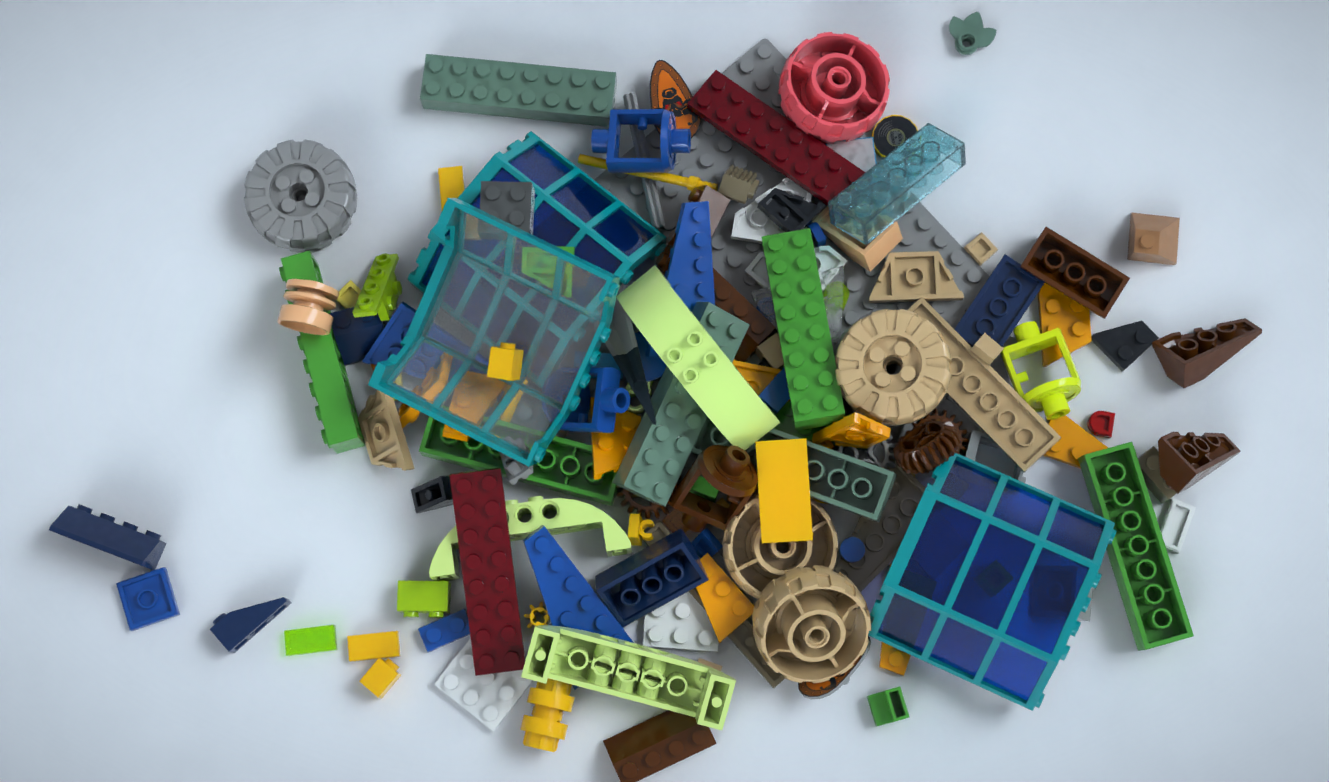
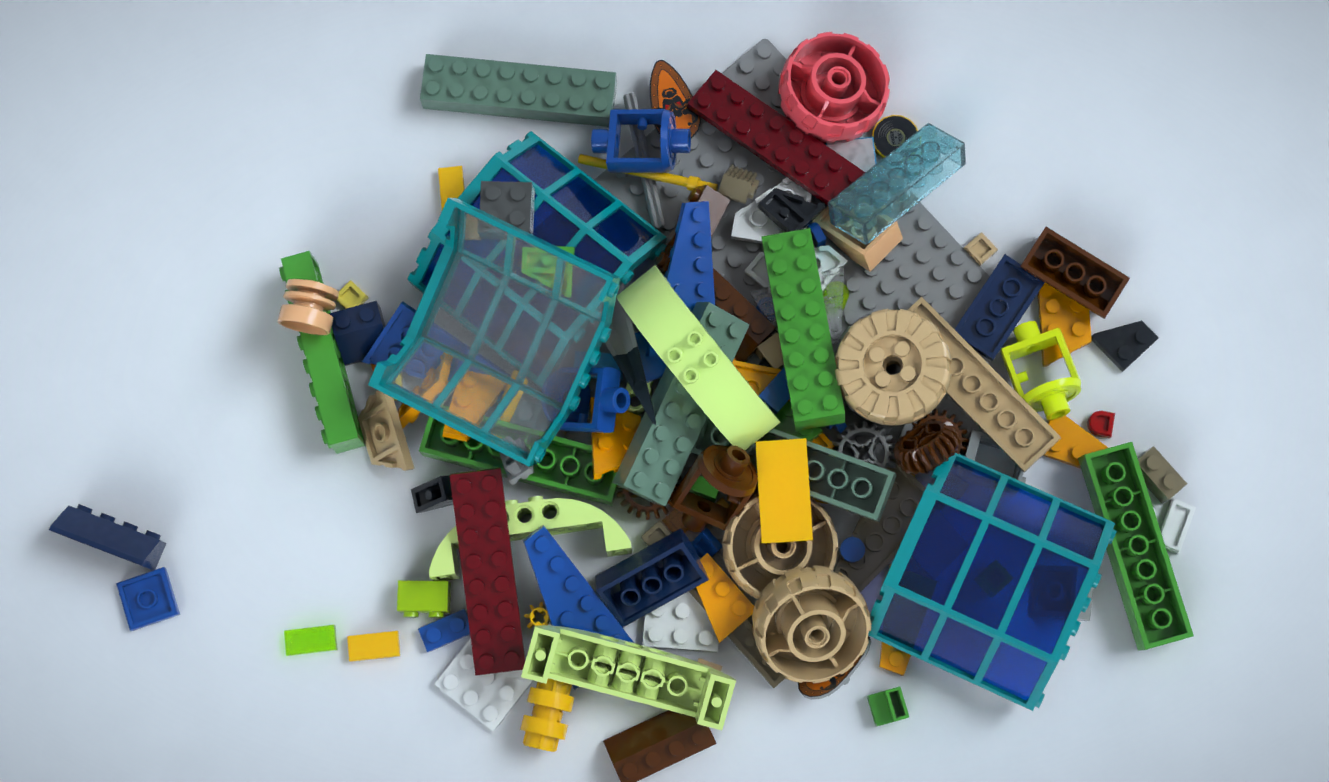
dark blue slope [210,597,291,653] -> none
light grey wheel [244,139,357,252] -> none
lime bracket [352,253,402,321] -> none
yellow brick [359,658,401,699] -> none
yellow brick [487,342,524,381] -> none
yellow tile [628,513,655,546] -> none
light orange wing [812,412,891,448] -> none
tan wing [868,251,964,303] -> none
sand green plate [949,12,996,55] -> none
tan tile [970,333,1004,365] -> none
medium nougat slope [1127,213,1180,265] -> none
reddish brown wedge [1152,318,1262,388] -> none
reddish brown wedge [1158,432,1241,494] -> none

